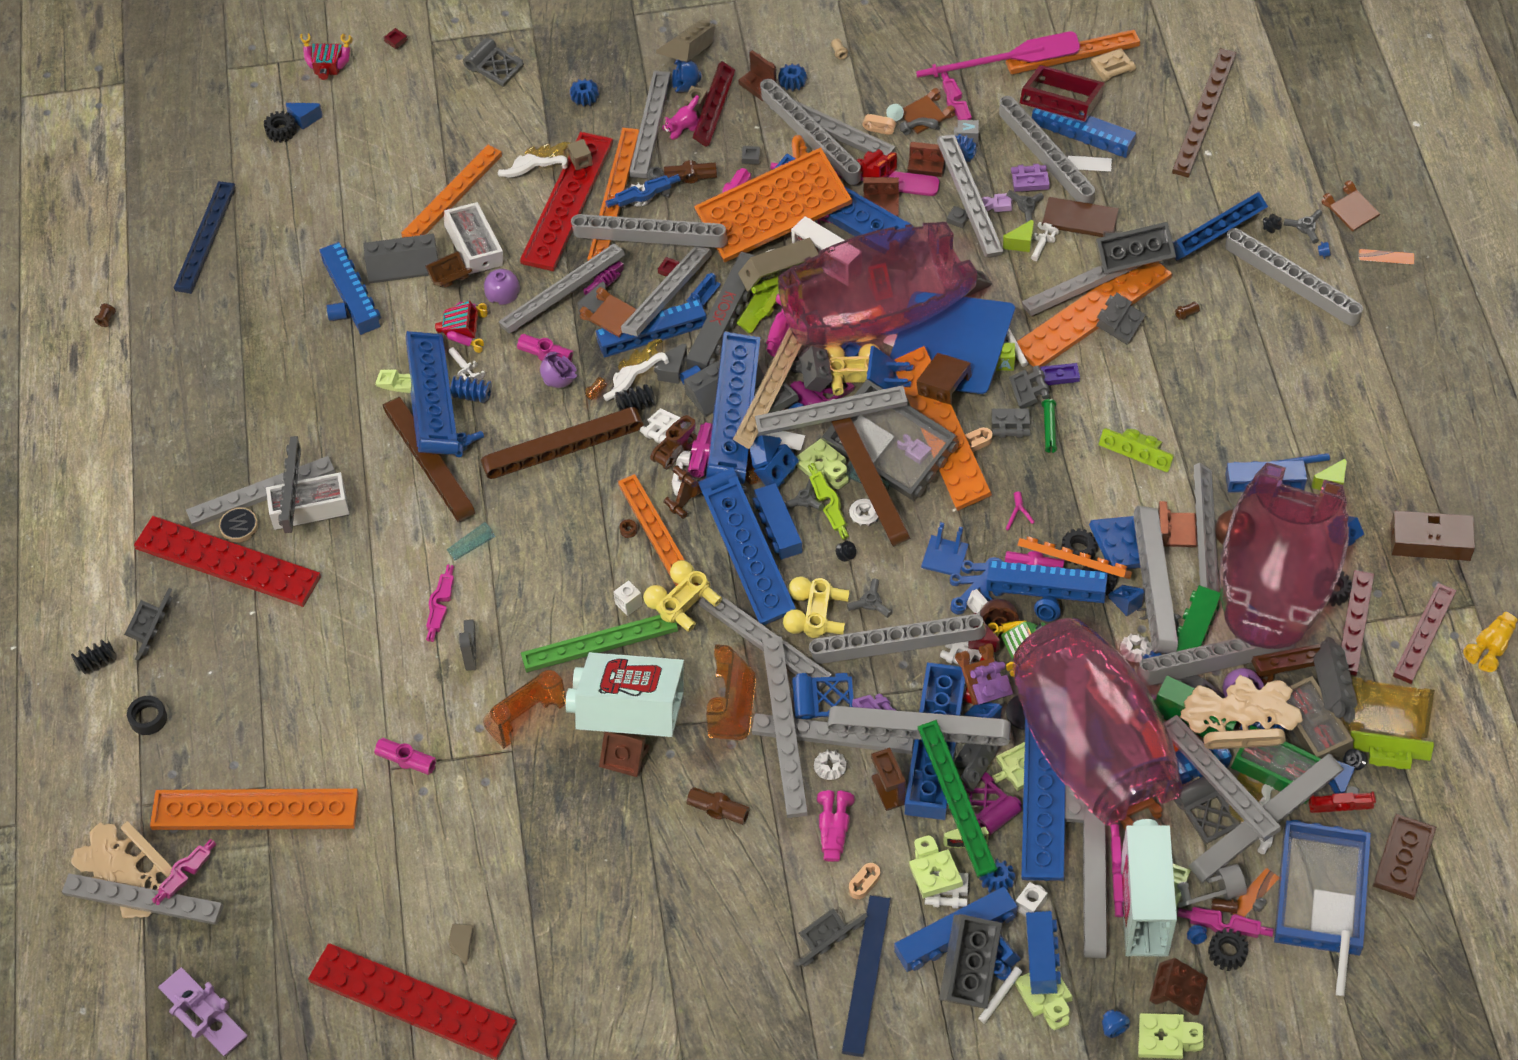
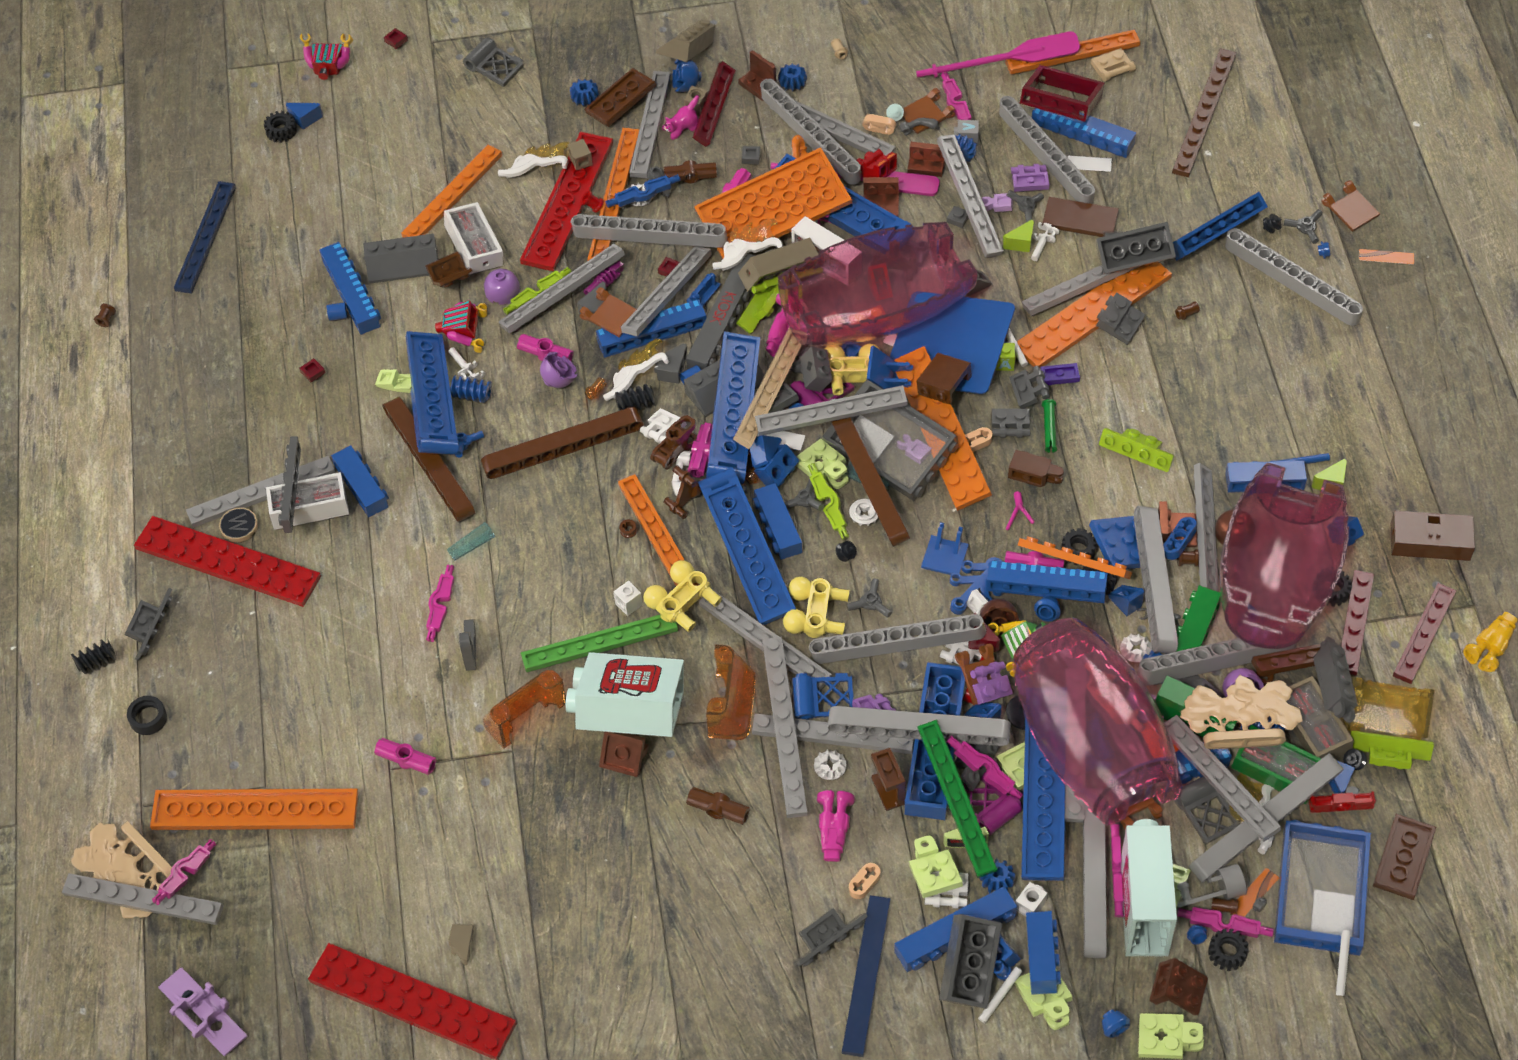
none -> dark red plate [299,358,326,383]
none -> blue brick [331,445,389,518]
none -> lime piece [503,267,571,315]
none -> red bush [581,190,604,213]
none -> reddish brown tile [584,68,657,127]
none -> piece [713,219,783,271]
none -> dark pink piece [946,735,1023,799]
none -> reddish brown hinge [1008,450,1064,487]
none -> blue beam [1163,517,1197,560]
none -> reddish brown bush [1177,549,1199,567]

